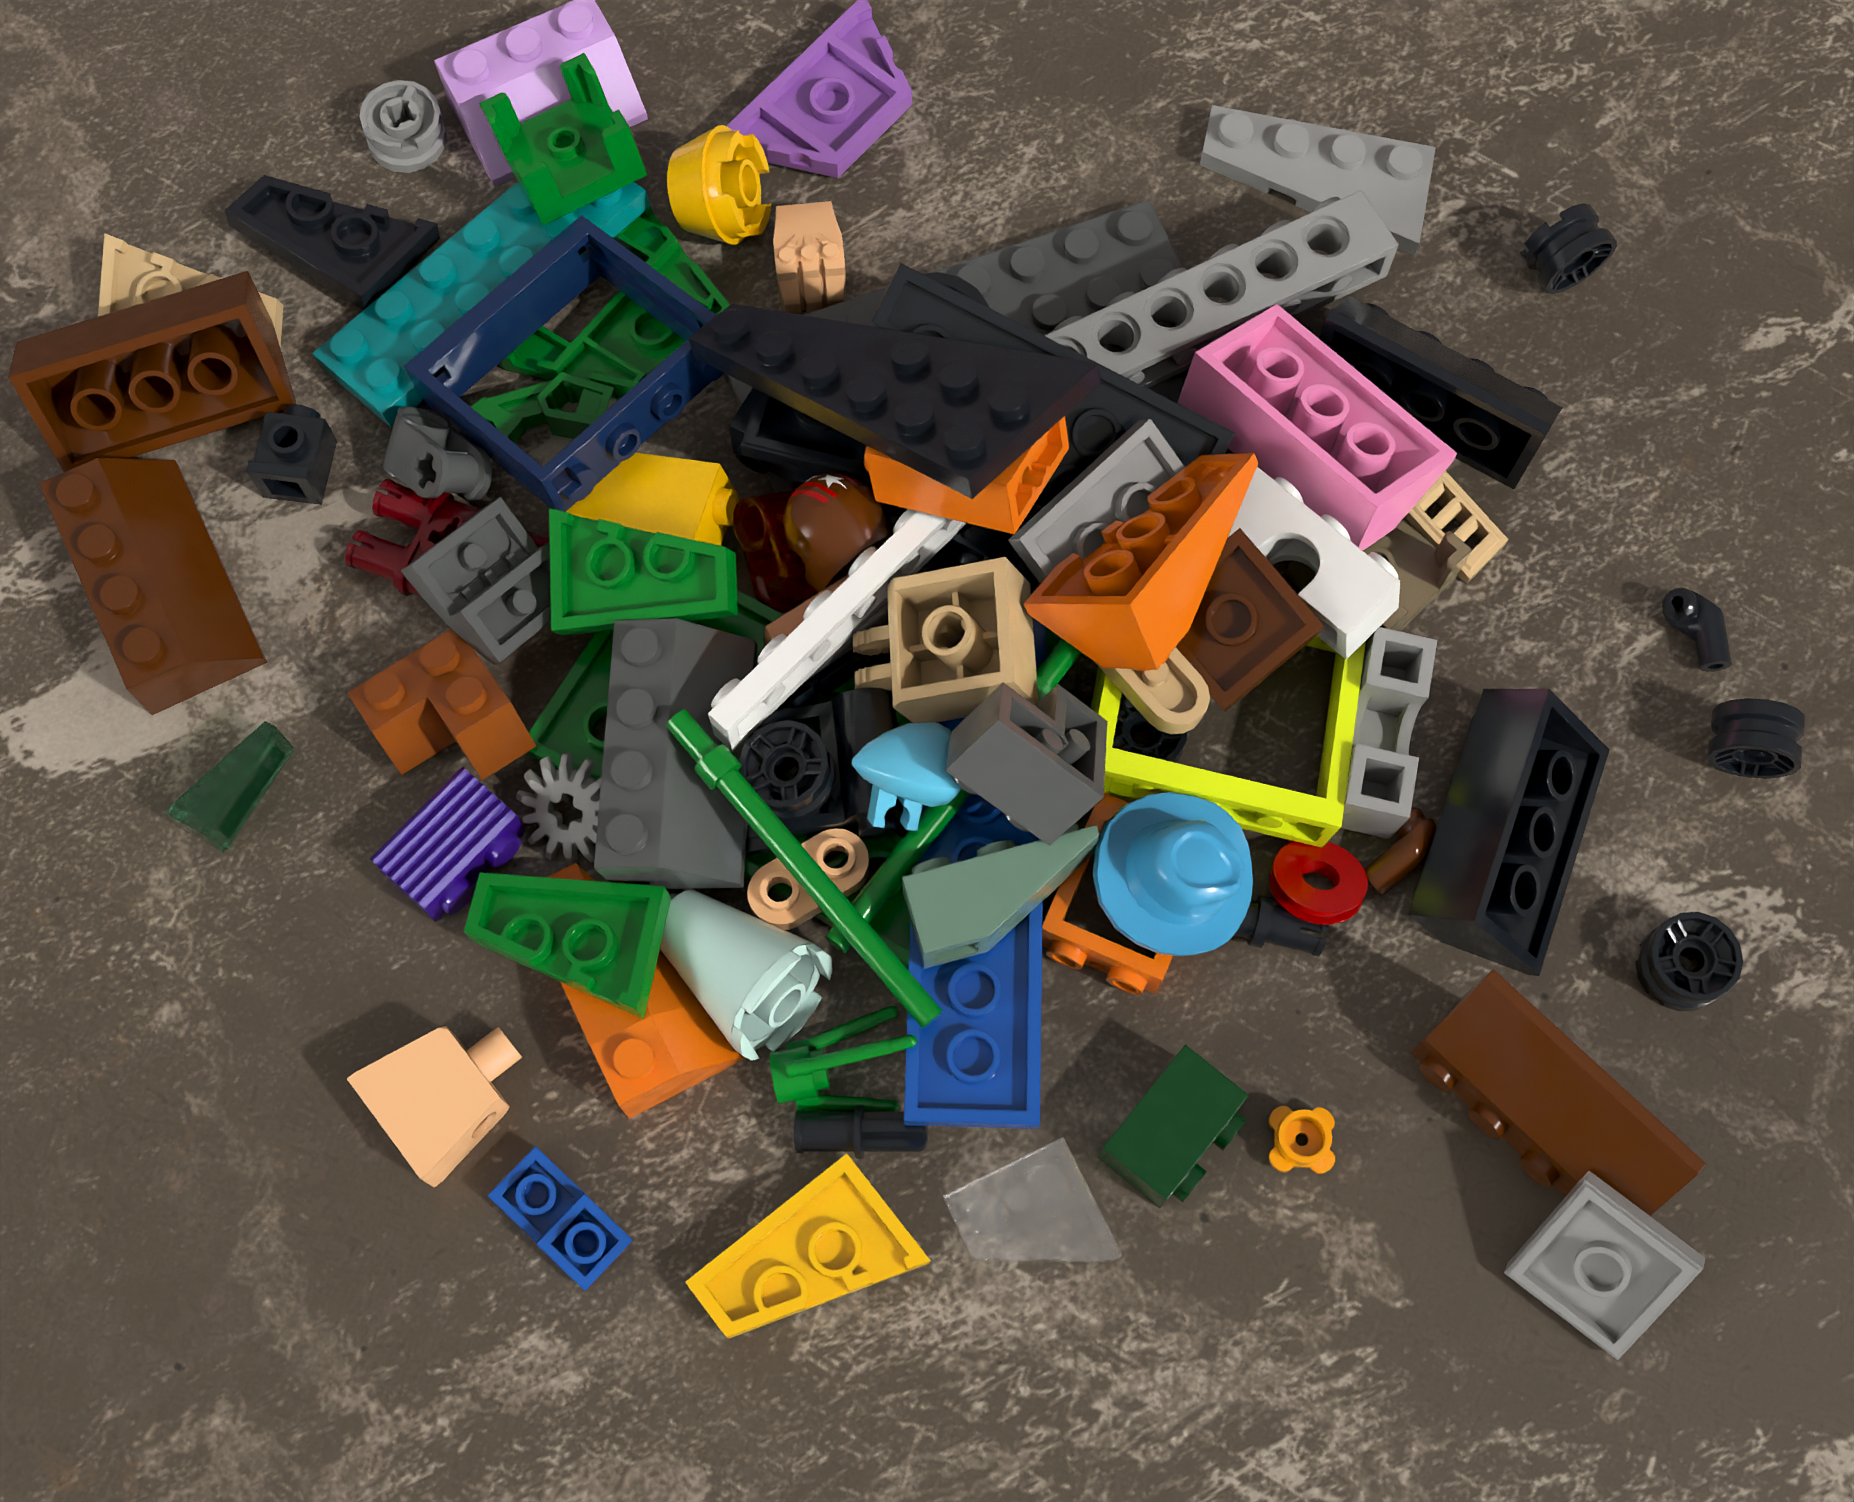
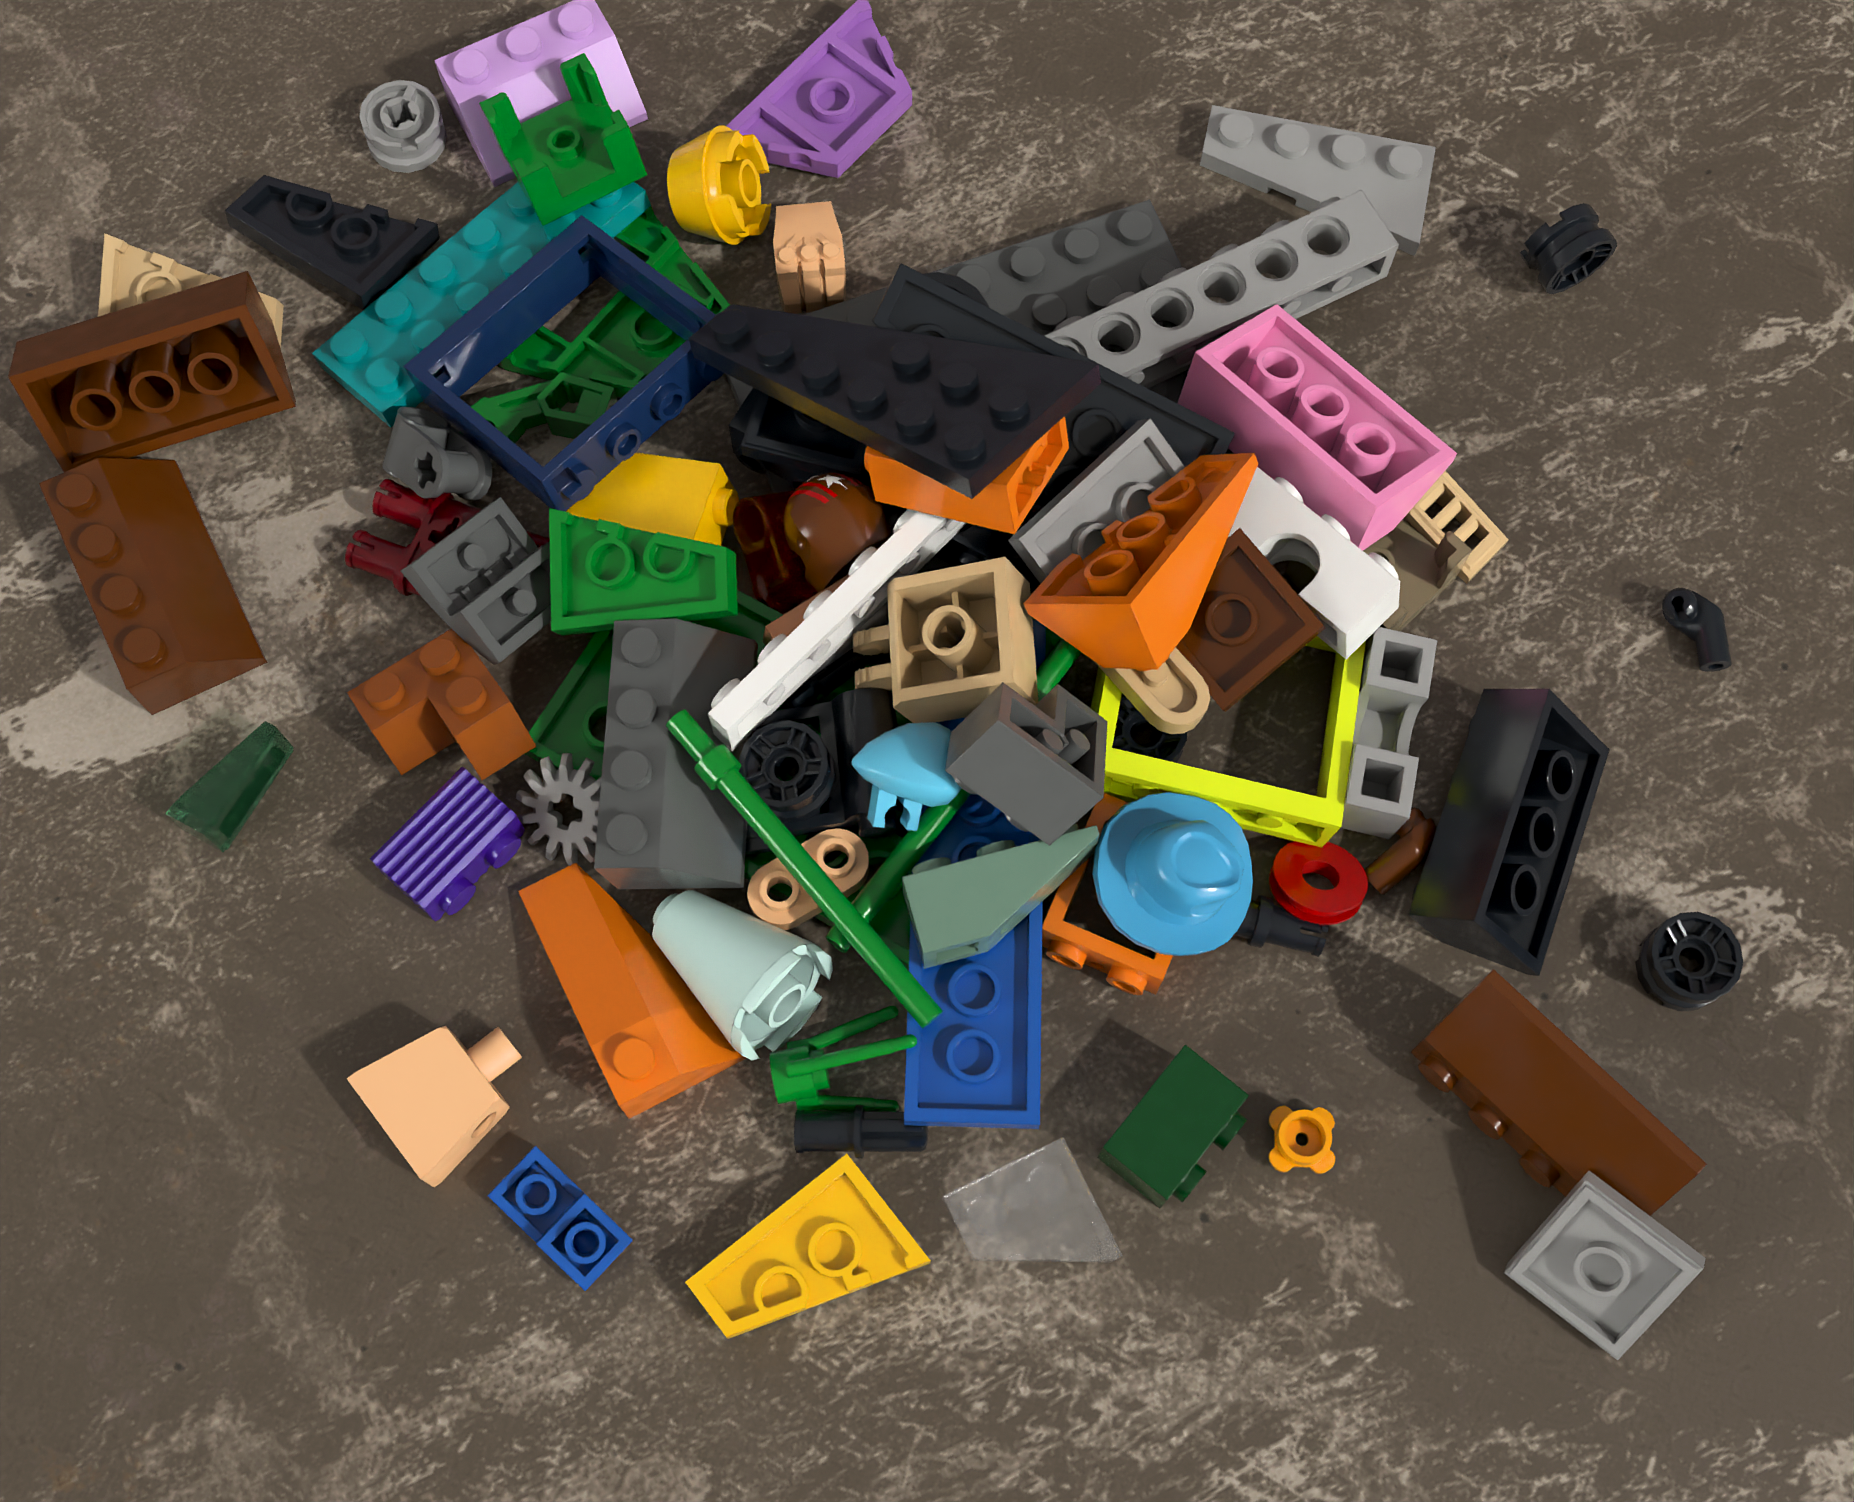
black brick [246,404,337,505] -> none
green wing [464,872,671,1020] -> none
black slope [1319,295,1563,489] -> none
black wheel [1708,698,1805,779] -> none

